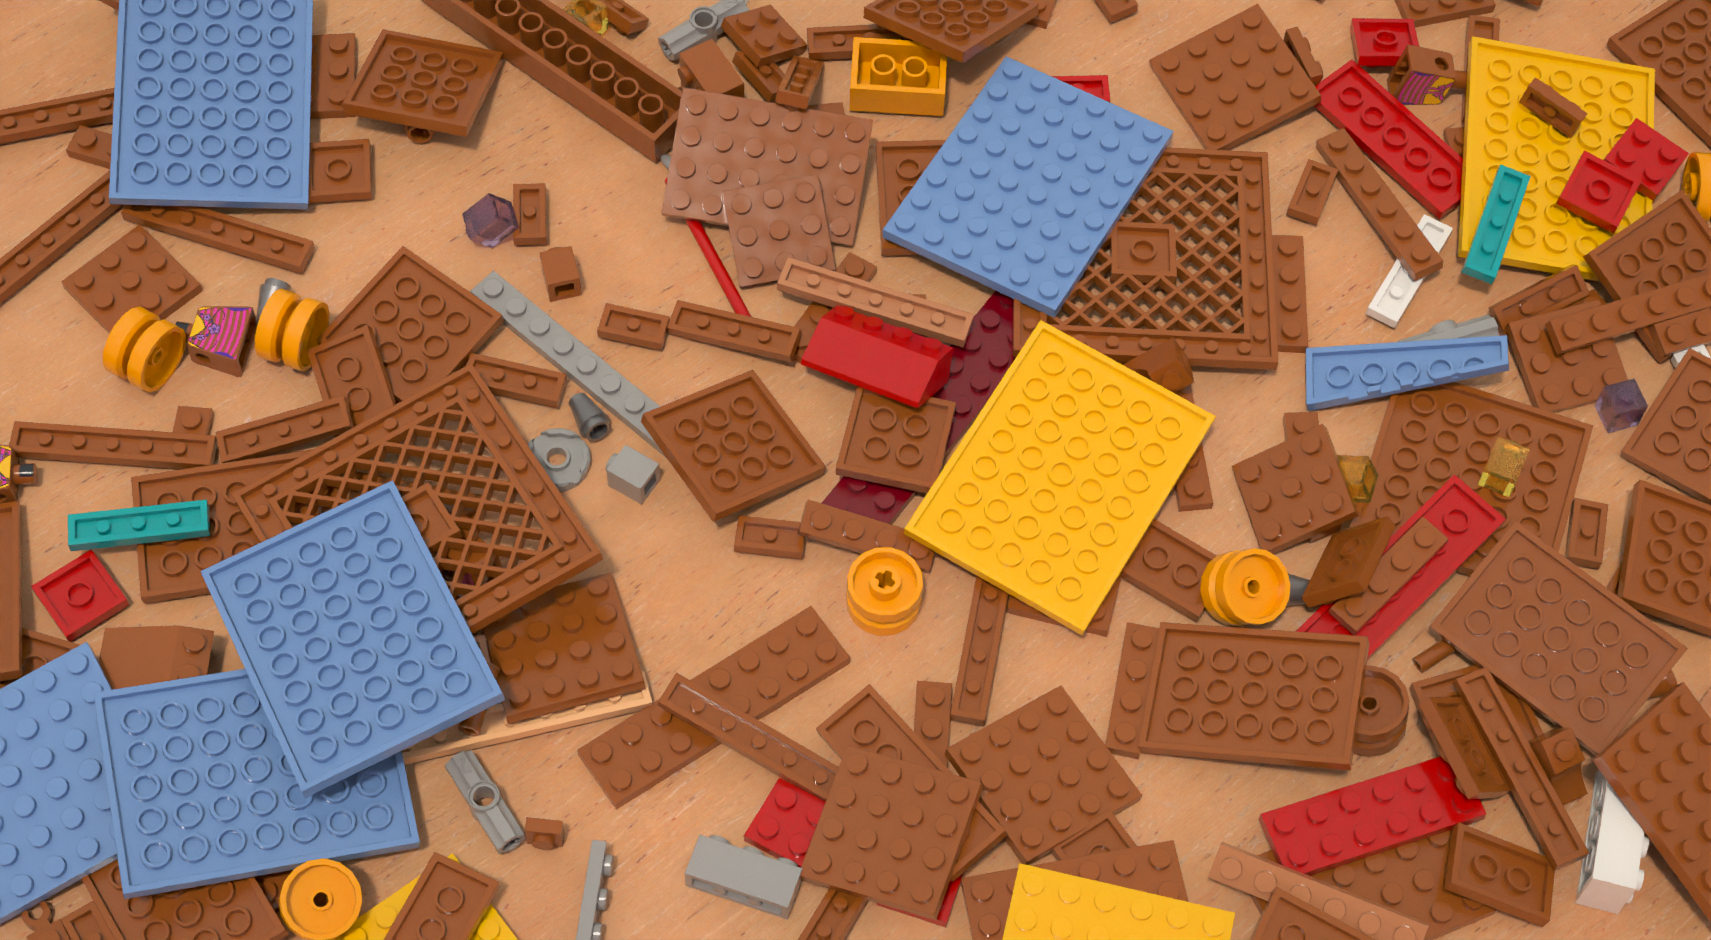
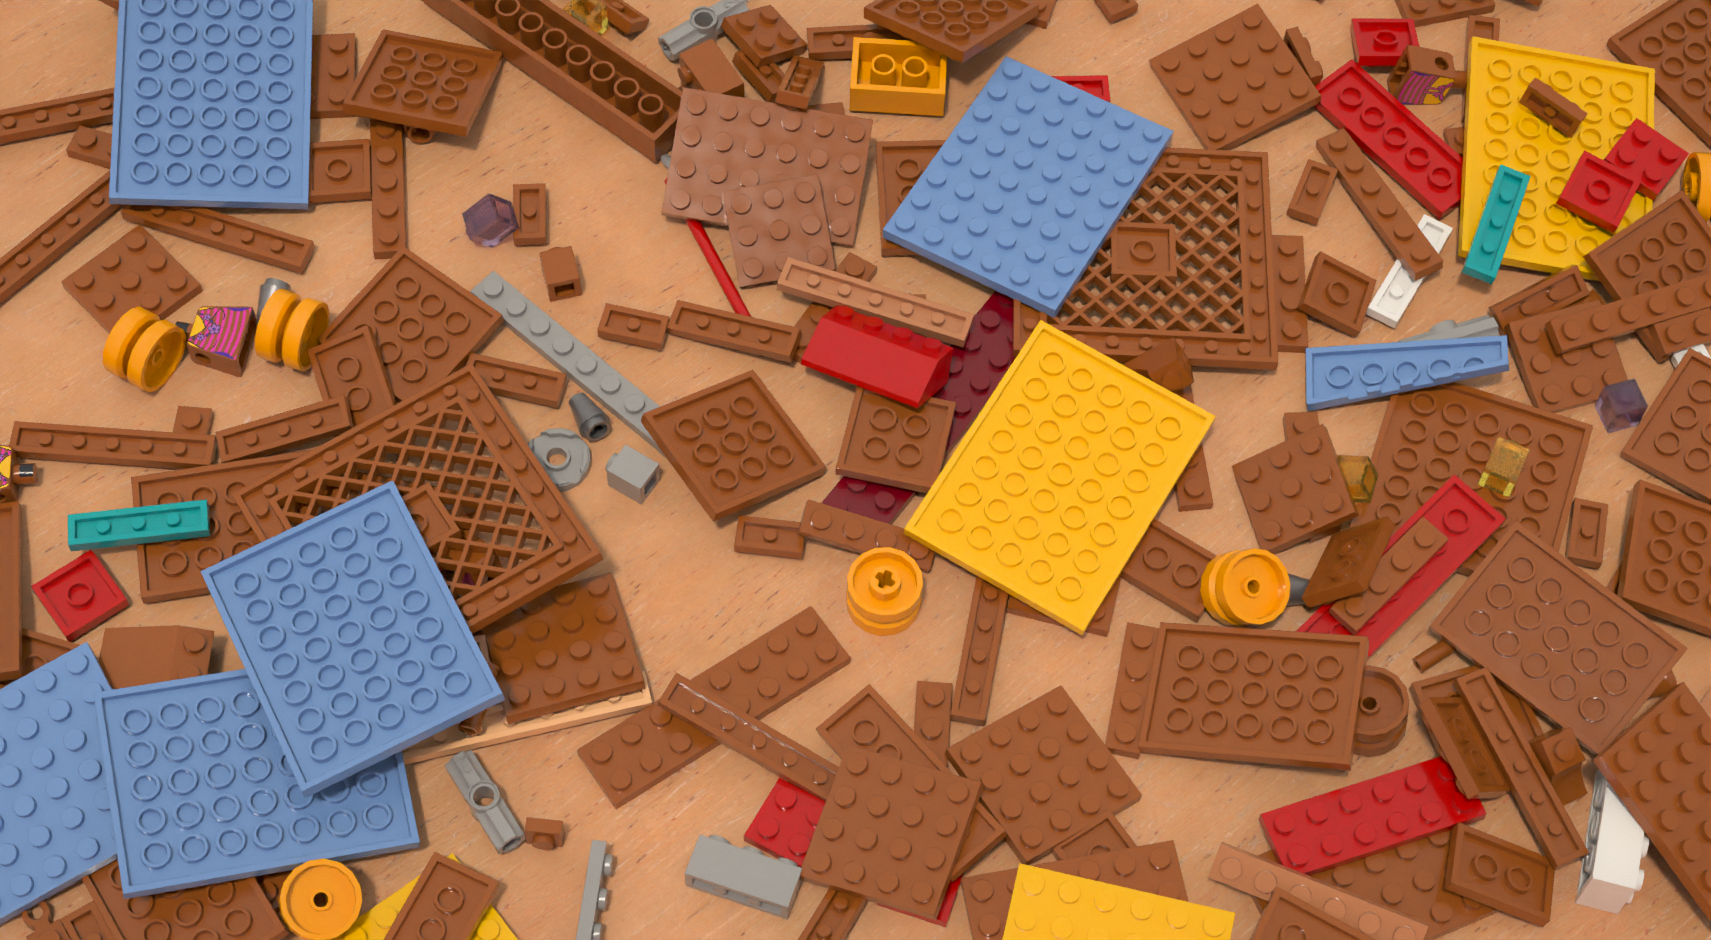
none -> dark orange plate [370,118,407,260]
none -> dark orange plate [1298,251,1377,337]

